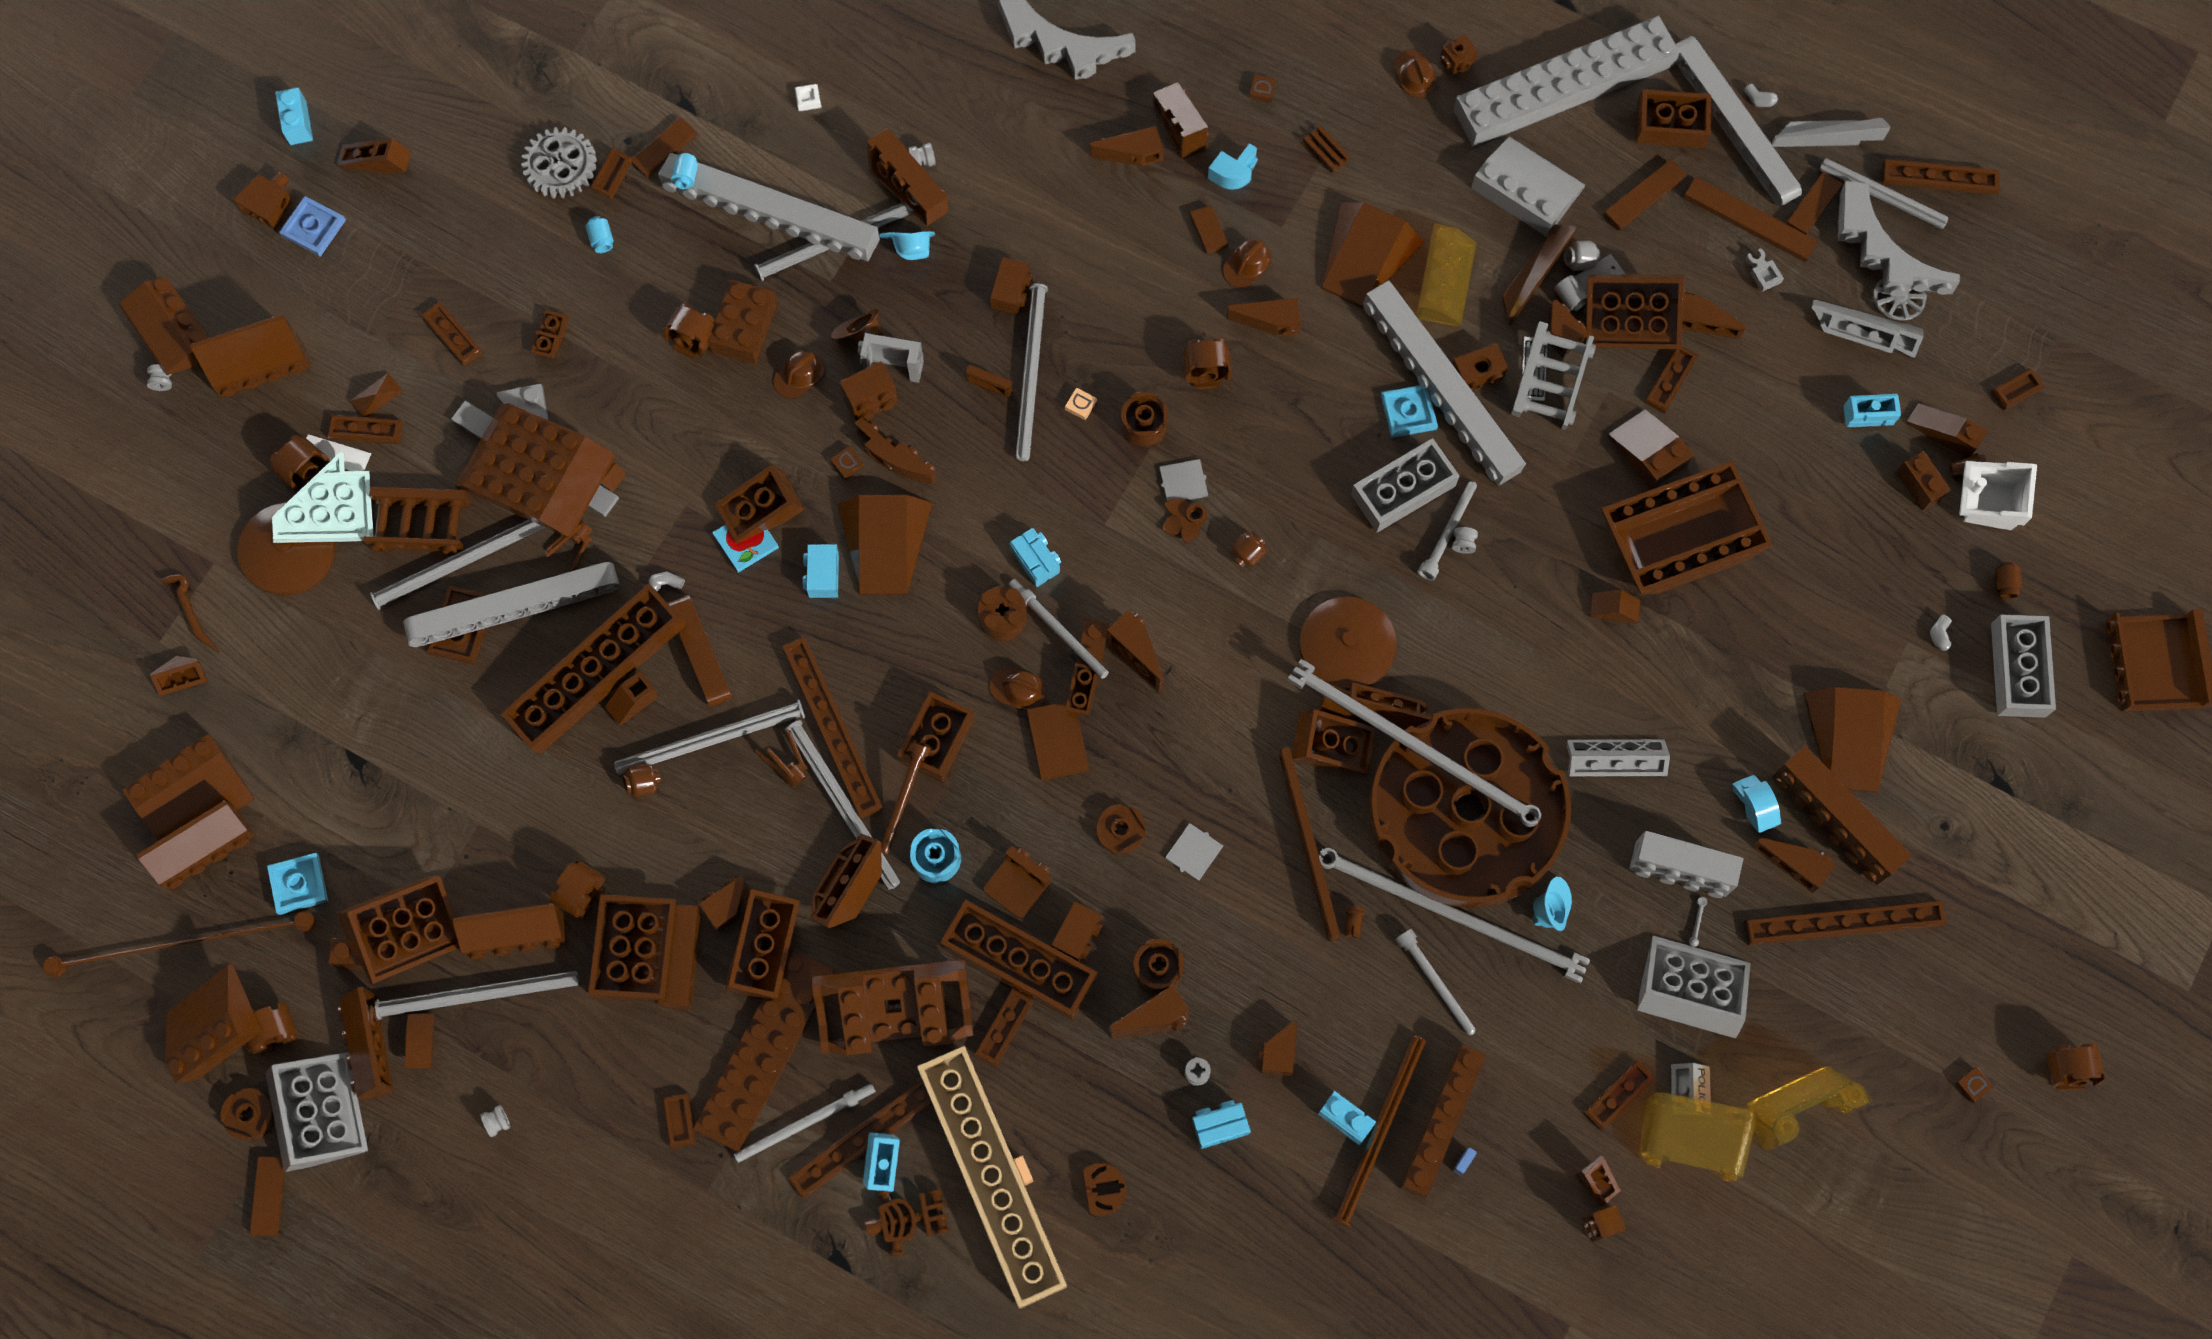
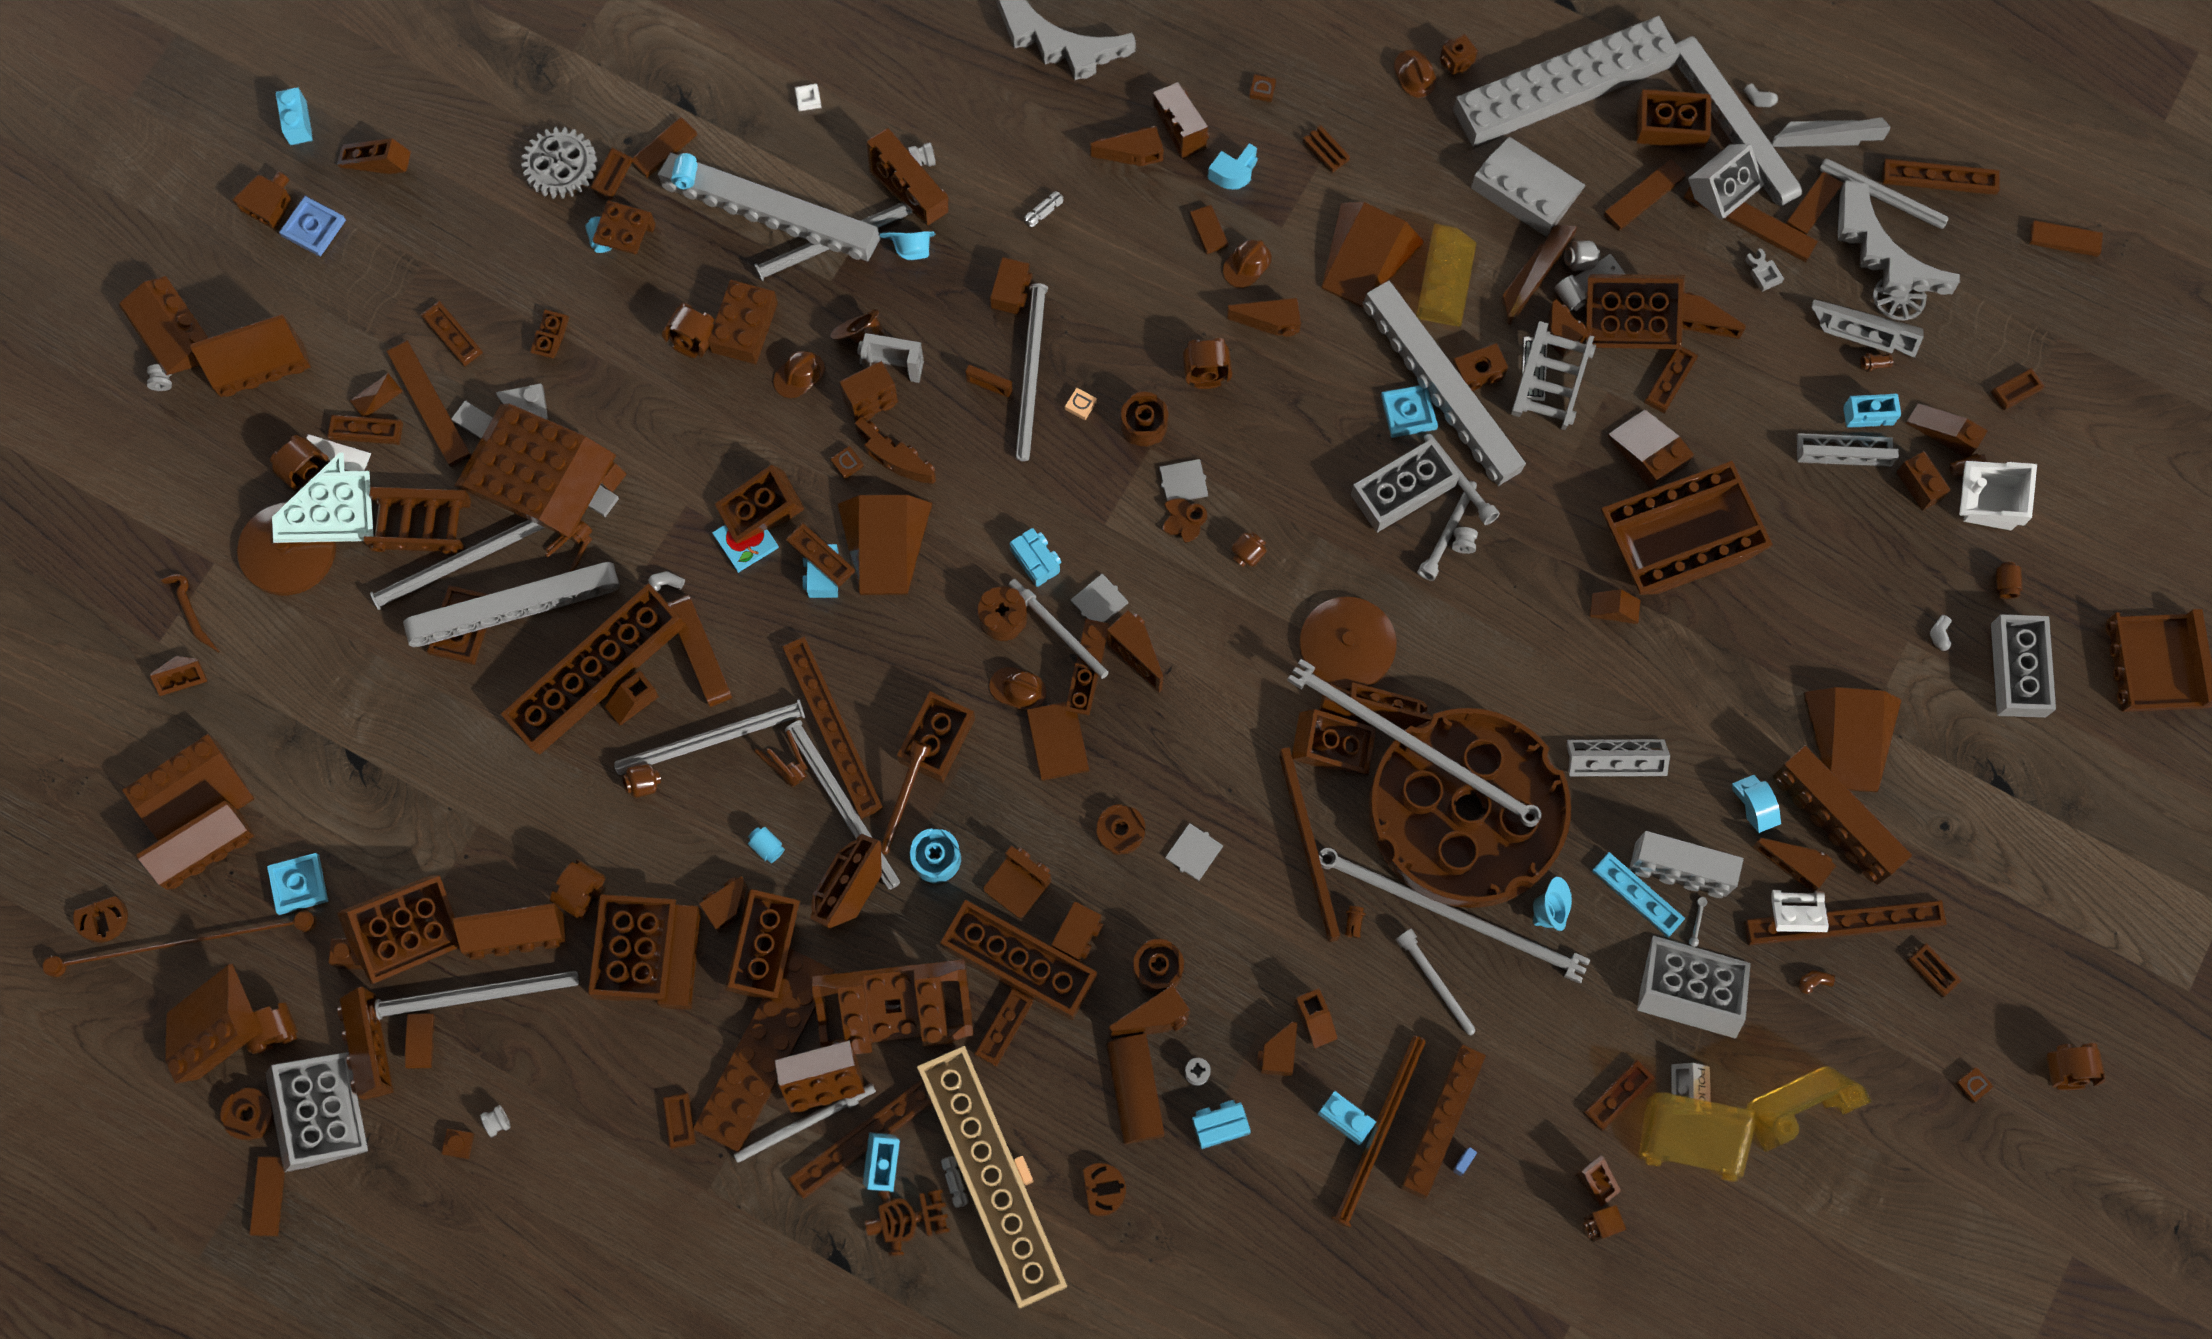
none -> reddish brown piece [73,896,128,943]
none -> reddish brown tile [387,340,471,467]
none -> reddish brown plate [442,1129,474,1159]
none -> reddish brown bracket [593,201,656,255]
none -> medium azure brick [748,827,785,863]
none -> reddish brown brick [775,1040,865,1113]
none -> reddish brown tile [786,523,855,588]
none -> light grey axle [941,1156,969,1208]
none -> light grey axle [1024,191,1063,227]
none -> light grey piece [1071,574,1128,622]
none -> reddish brown brick [1106,1034,1165,1144]
none -> reddish brown slope [1294,988,1338,1049]
none -> light grey piece [1424,434,1500,525]
none -> medium azure tile [1592,852,1685,938]
none -> light grey slope [1688,144,1764,219]
none -> white plate [1771,890,1829,932]
none -> light grey fence [1797,433,1899,467]
none -> reddish brown arm [1799,970,1835,994]
none -> reddish brown pin [1860,353,1893,372]
none -> reddish brown tile [1907,943,1962,998]
none -> reddish brown tile [2029,220,2103,257]

